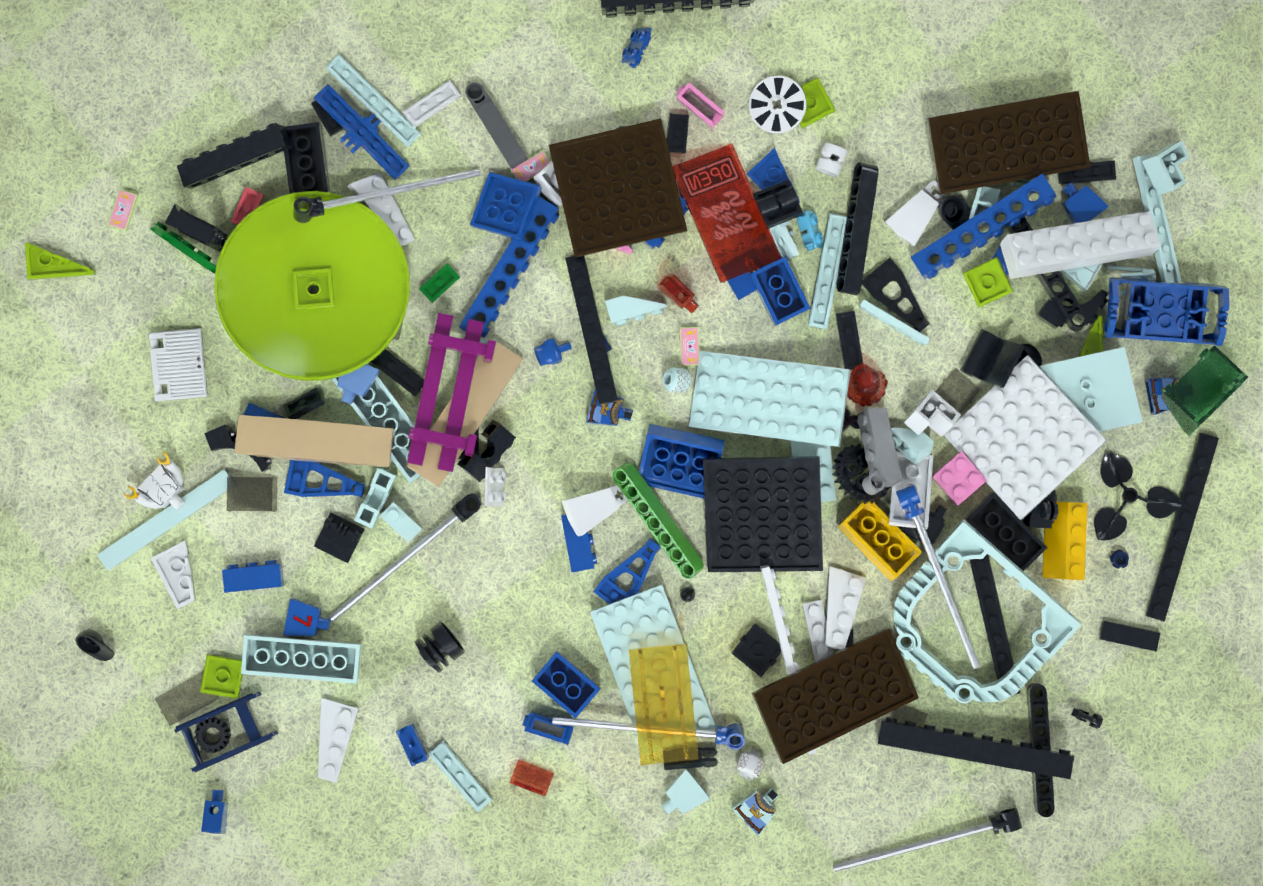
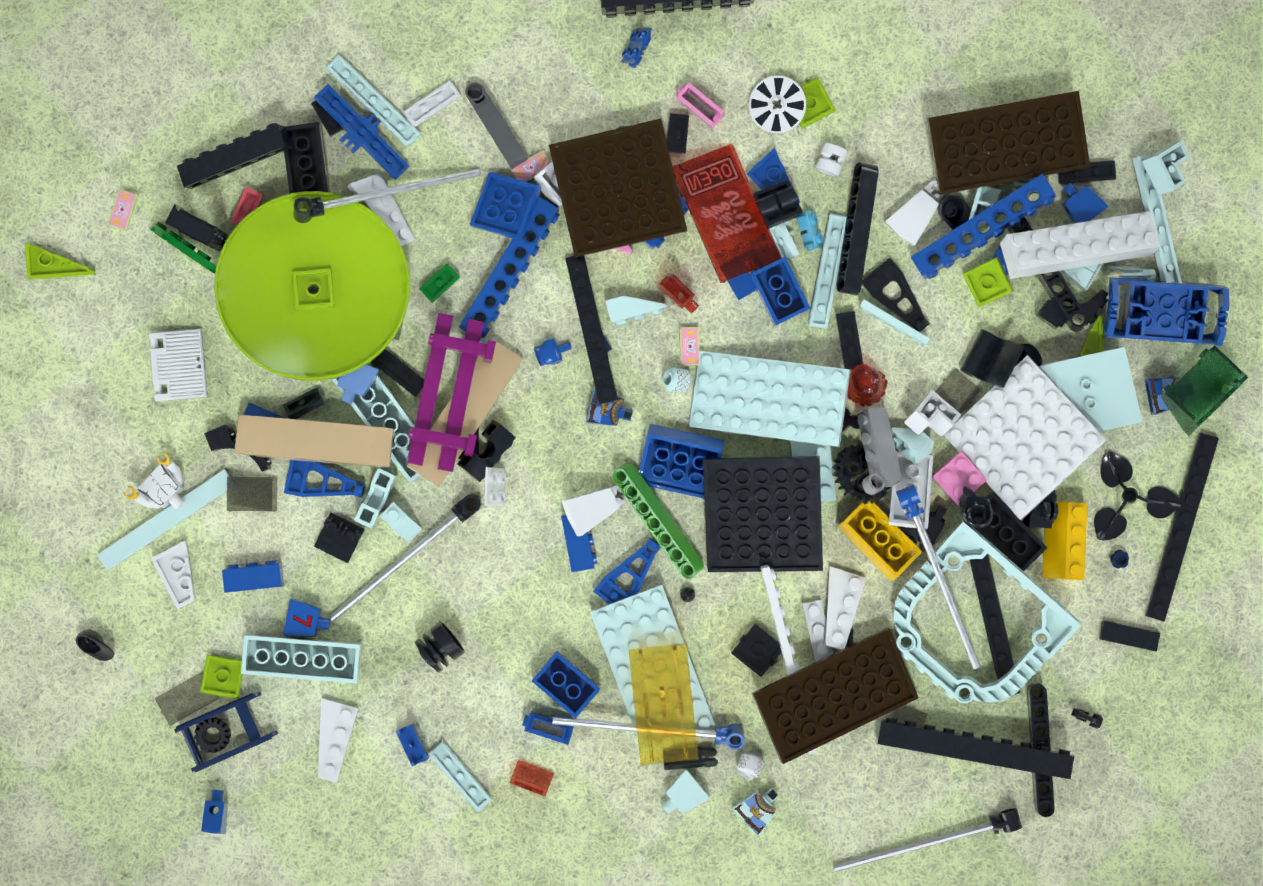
none -> black hair [959,486,993,528]

